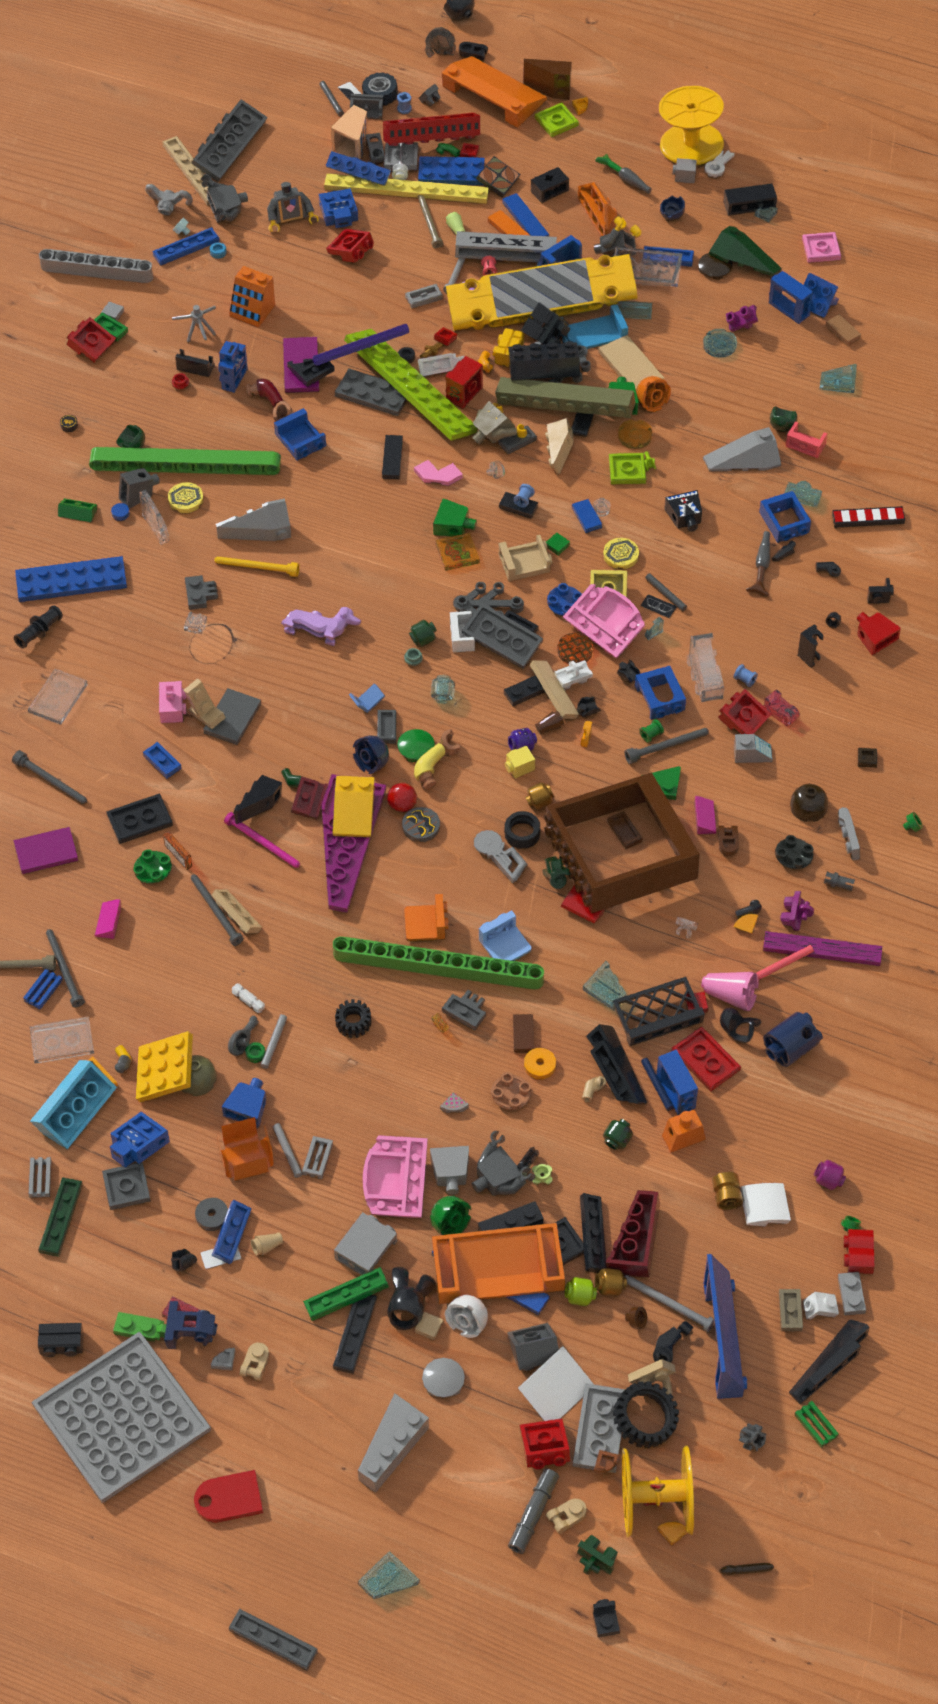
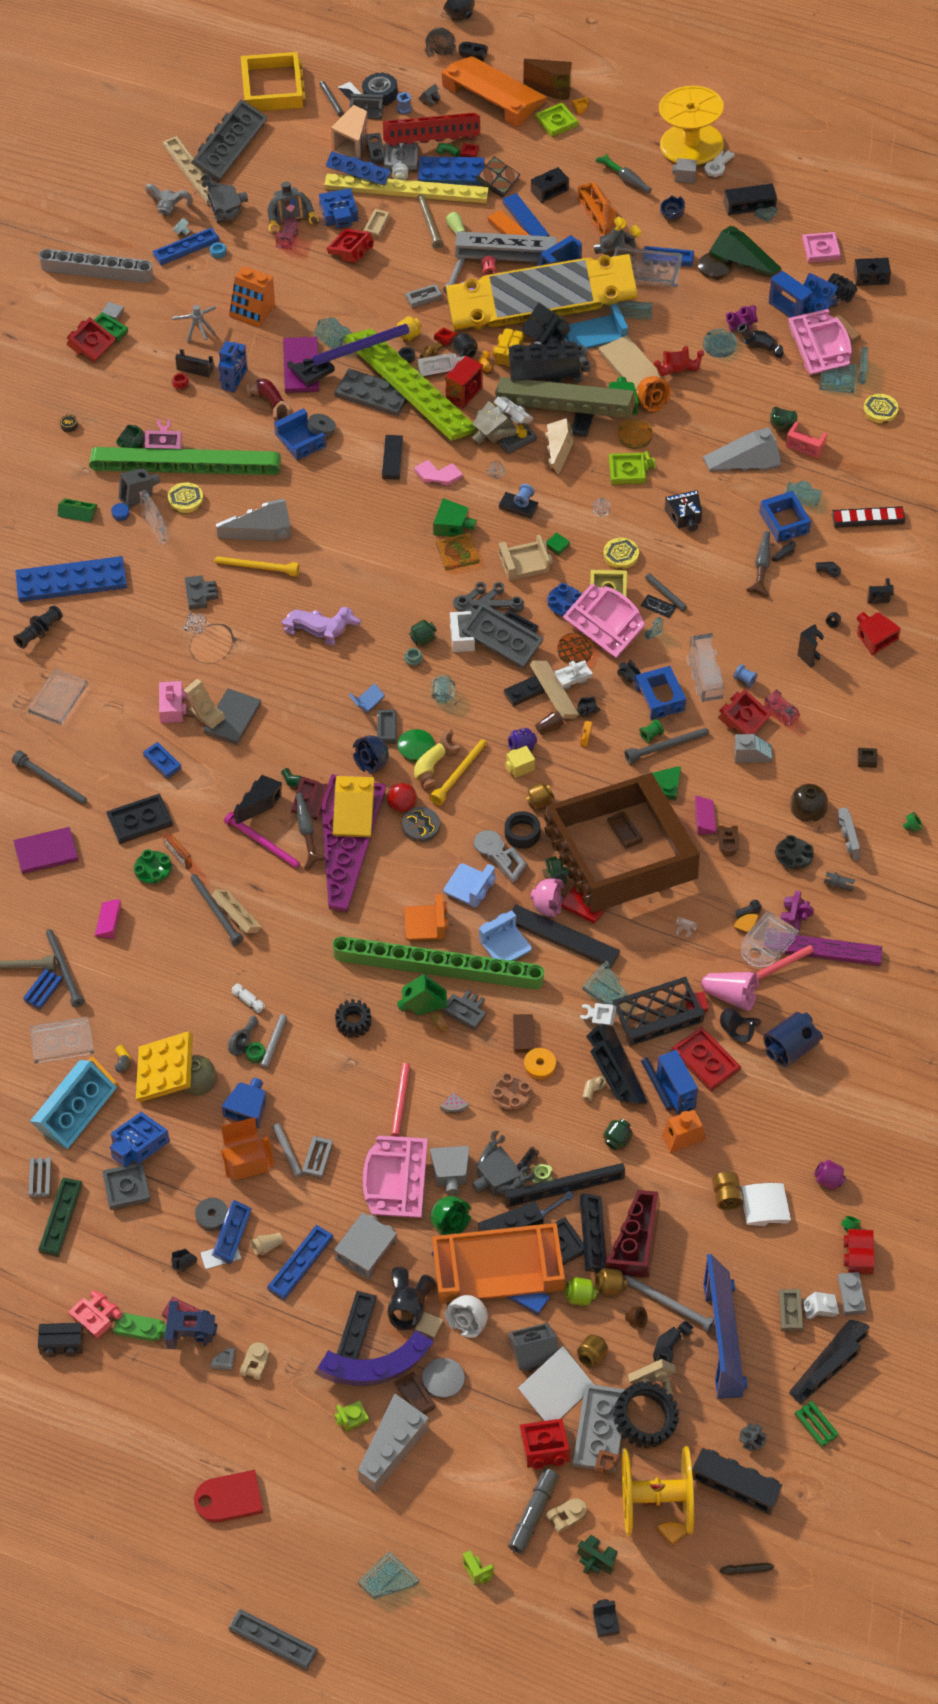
light grey plate [32,1332,211,1503] -> none
green tile [303,1267,389,1321] -> none
blue tile [572,499,602,533] -> none
none -> coral plate [69,1290,123,1339]
none -> bright pink brick [145,419,182,449]
none -> yellow window [241,52,306,111]
none -> blue tile [267,1225,333,1301]
none -> clear pink leg [276,217,299,250]
none -> piece [295,793,325,870]
none -> dark grey piece [307,414,336,437]
none -> clear light blue bracket [314,317,352,349]
none -> dark purple brick [315,1331,434,1386]
none -> lime bracket [334,1400,369,1432]
none -> tan tile [363,209,390,239]
none -> coral bar [391,1063,410,1137]
none -> reddish brown tile [395,1371,435,1414]
none -> yellow head [397,316,422,342]
none -> green torso [397,974,448,1015]
none -> yellow piece [429,739,487,806]
none -> light blue bracket [444,864,496,908]
none -> black head [453,333,478,358]
none -> lime bracket [462,1550,494,1585]
none -> white plate [494,396,534,424]
none -> black tile [504,1163,625,1208]
none -> black tile [512,904,620,968]
none -> bright pink cylinder [531,878,564,918]
none -> sand blue hinge [540,1191,573,1218]
none -> pearl gold head [577,1335,609,1367]
none -> white plate [580,1003,616,1026]
none -> red piece [653,346,704,376]
none -> black brick [692,1448,782,1515]
none -> black arm [737,323,784,358]
none -> clear tile [741,910,799,967]
none -> bright pink slope [788,309,851,375]
none -> black tyre [828,273,858,302]
none -> black brick [853,258,891,285]
none -> clear light blue tile [858,347,868,384]
none -> light yellow tile [863,394,898,423]

